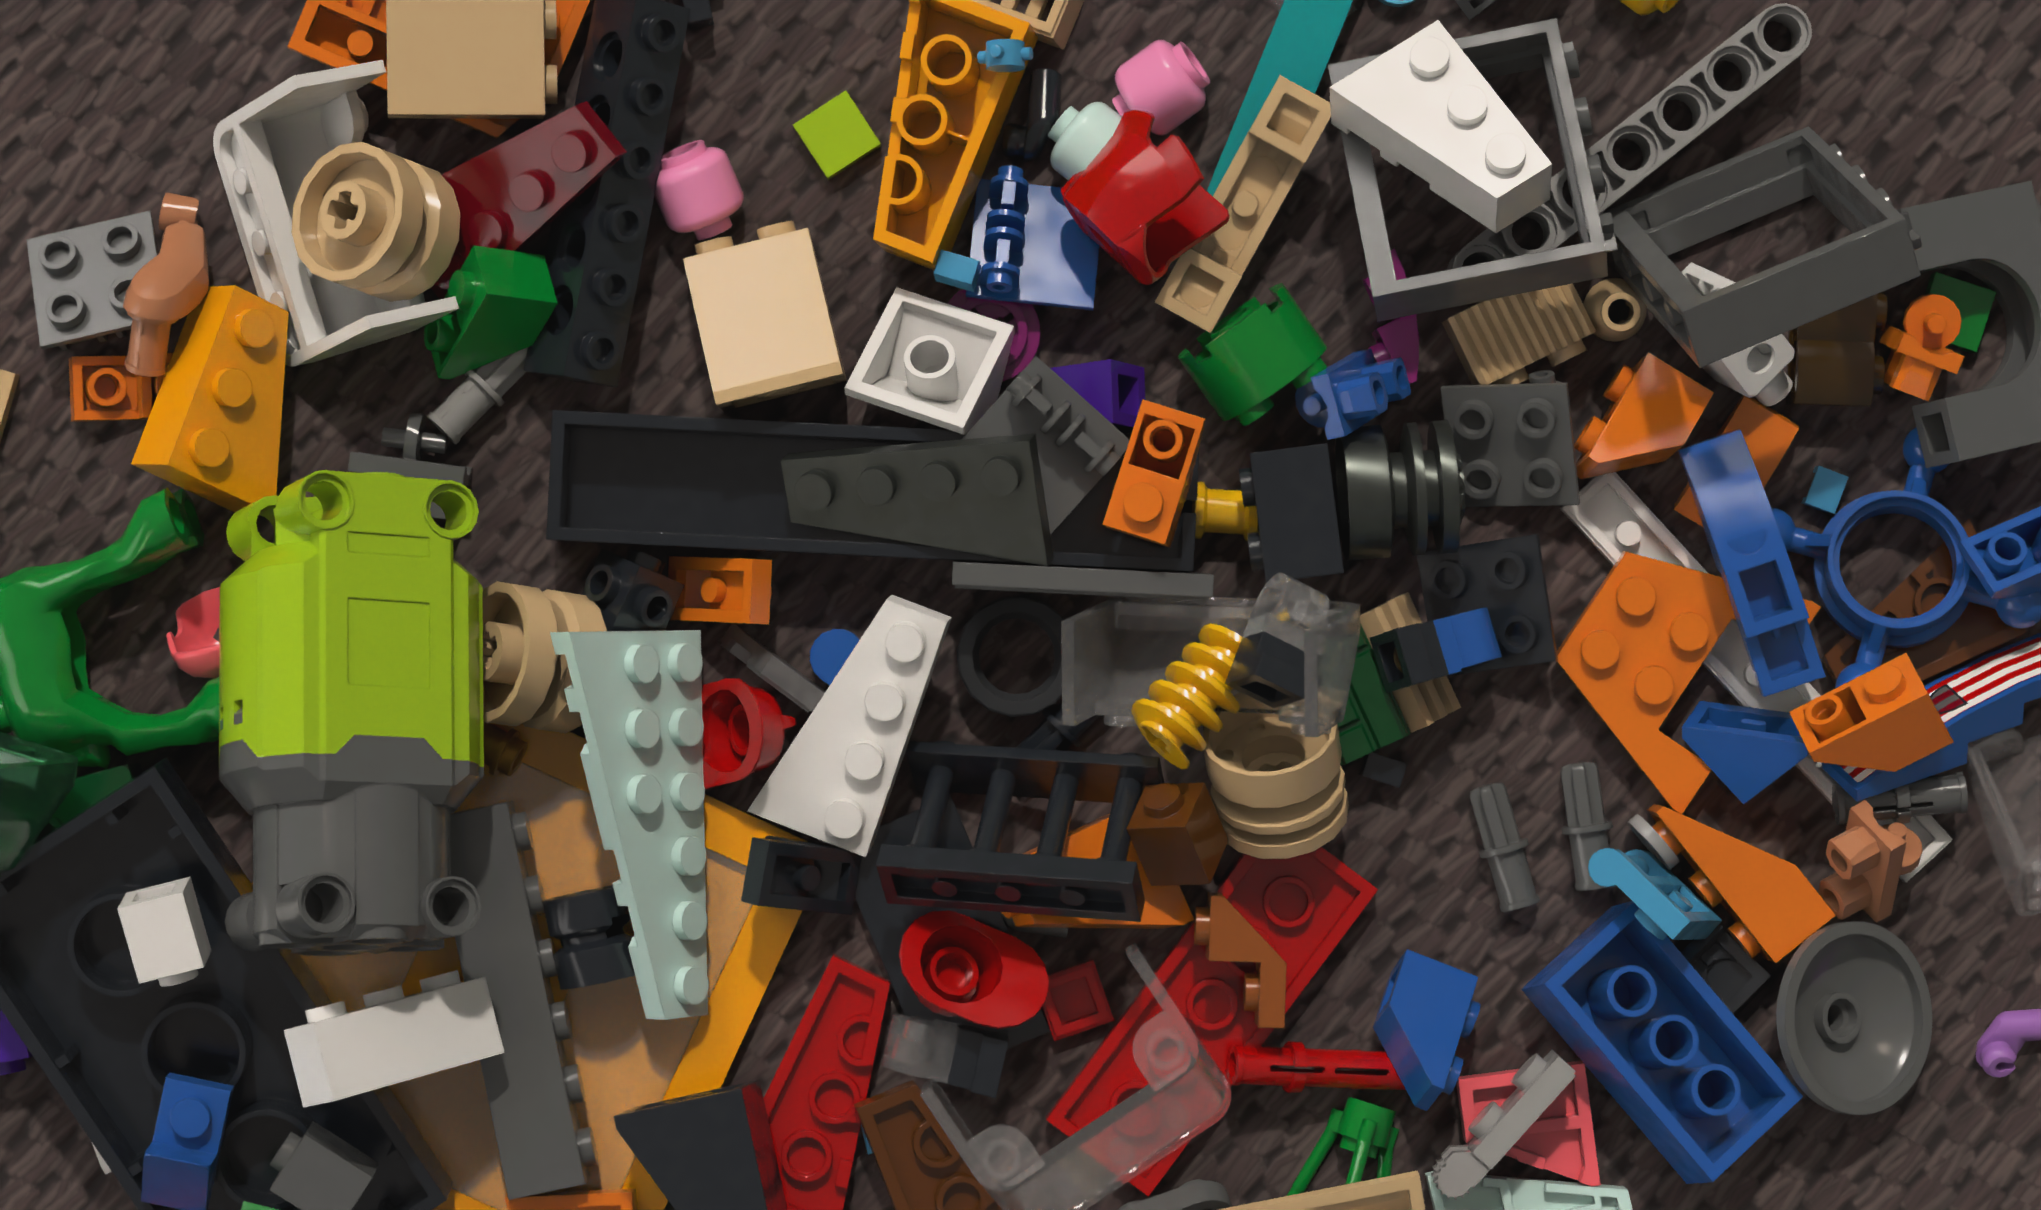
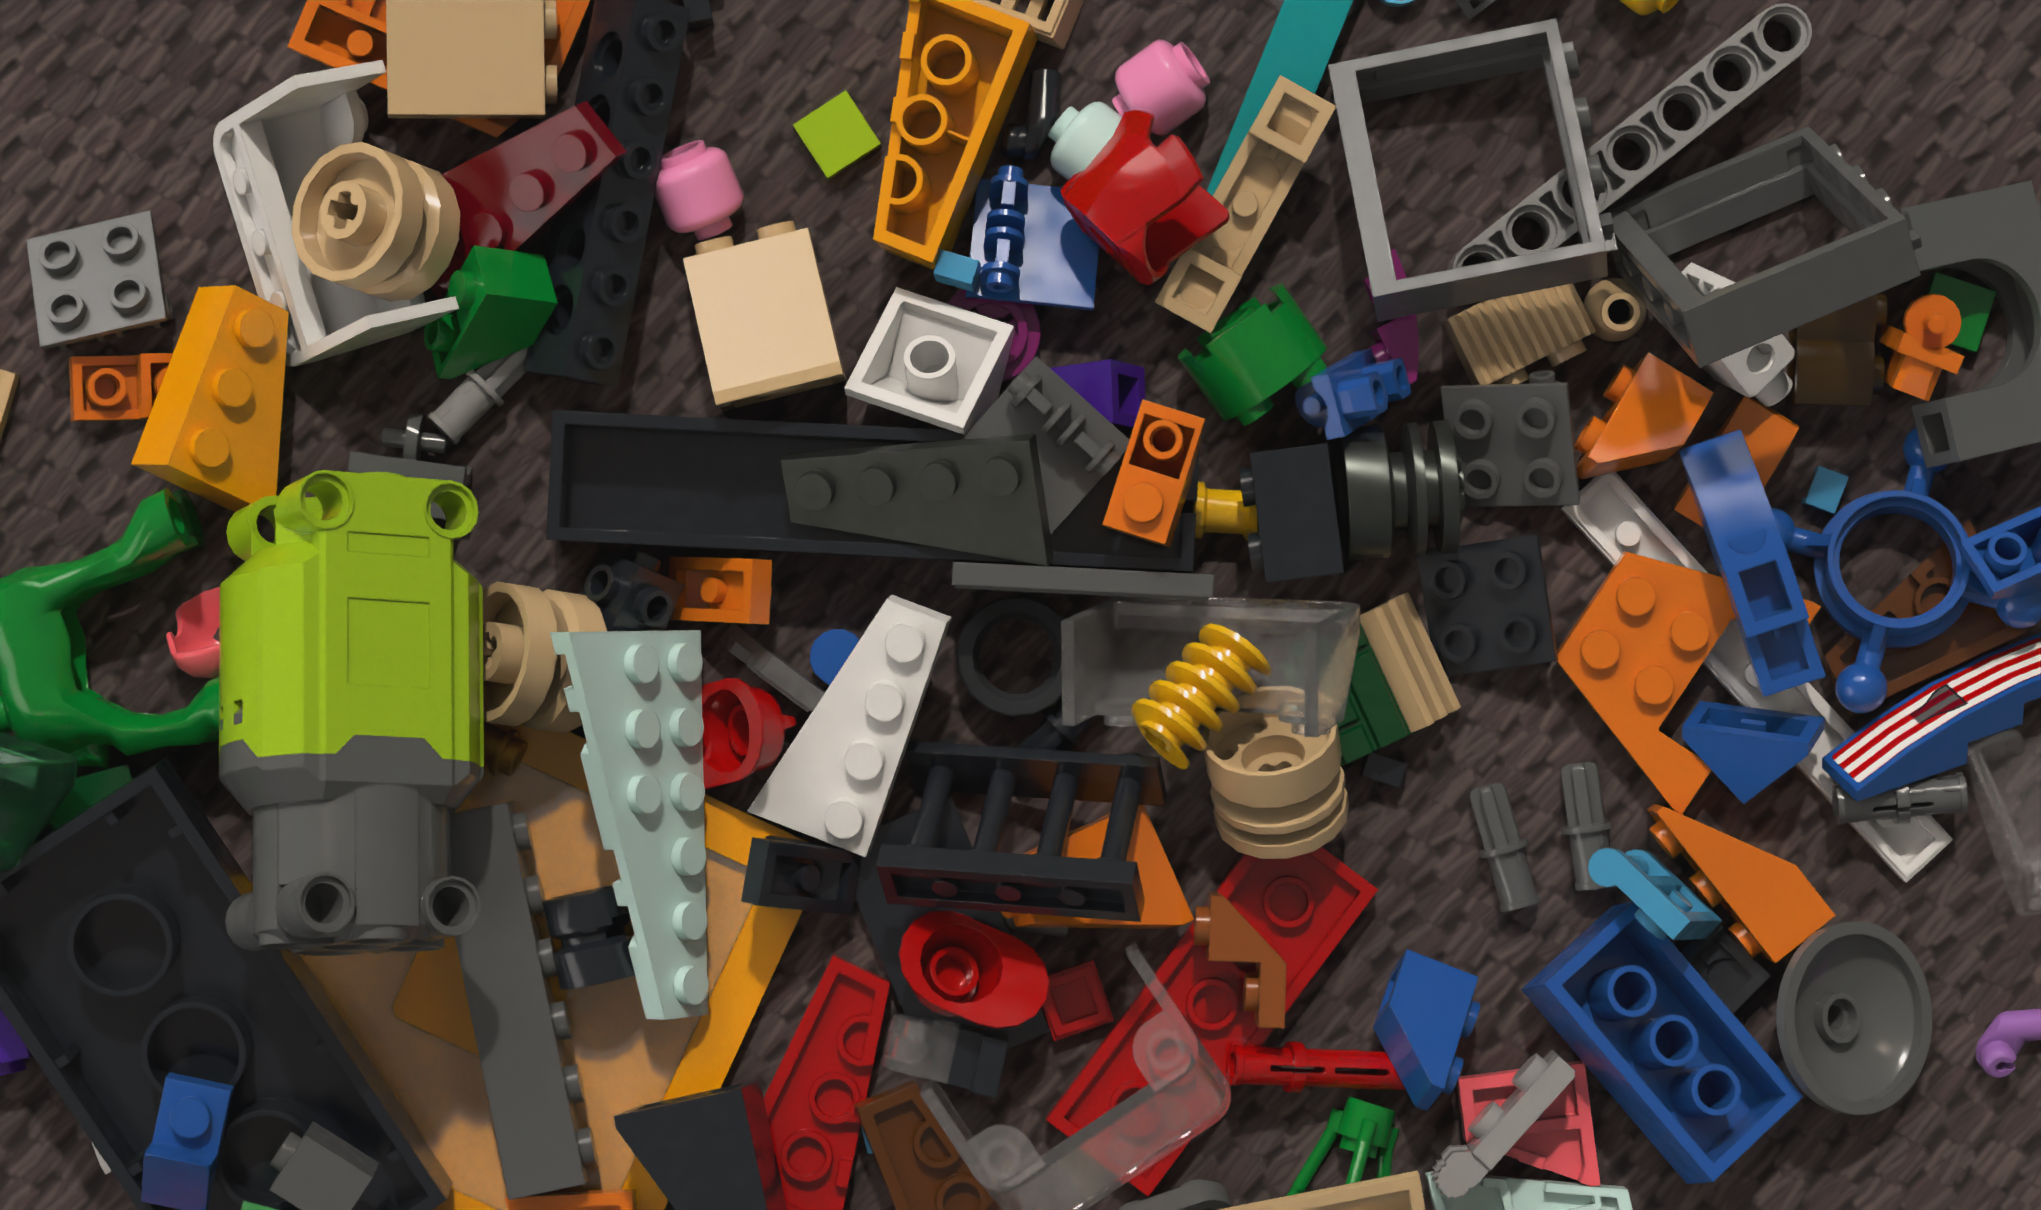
white brick [117,877,212,987] -> none
nougat arm [123,192,209,377] -> none
white wedge [284,970,505,1108] -> none
dark azure piece [977,39,1033,72] -> none
reddish brown brick [1126,782,1229,886] -> none
leg [1225,573,1329,708] -> none
white wedge [1329,20,1552,233] -> none
leg [1370,607,1502,693] -> none
light grey piece [1627,814,1680,870] -> none
orange slope [1789,653,1954,772] -> none
nougat hips [1818,800,1923,923] -> none

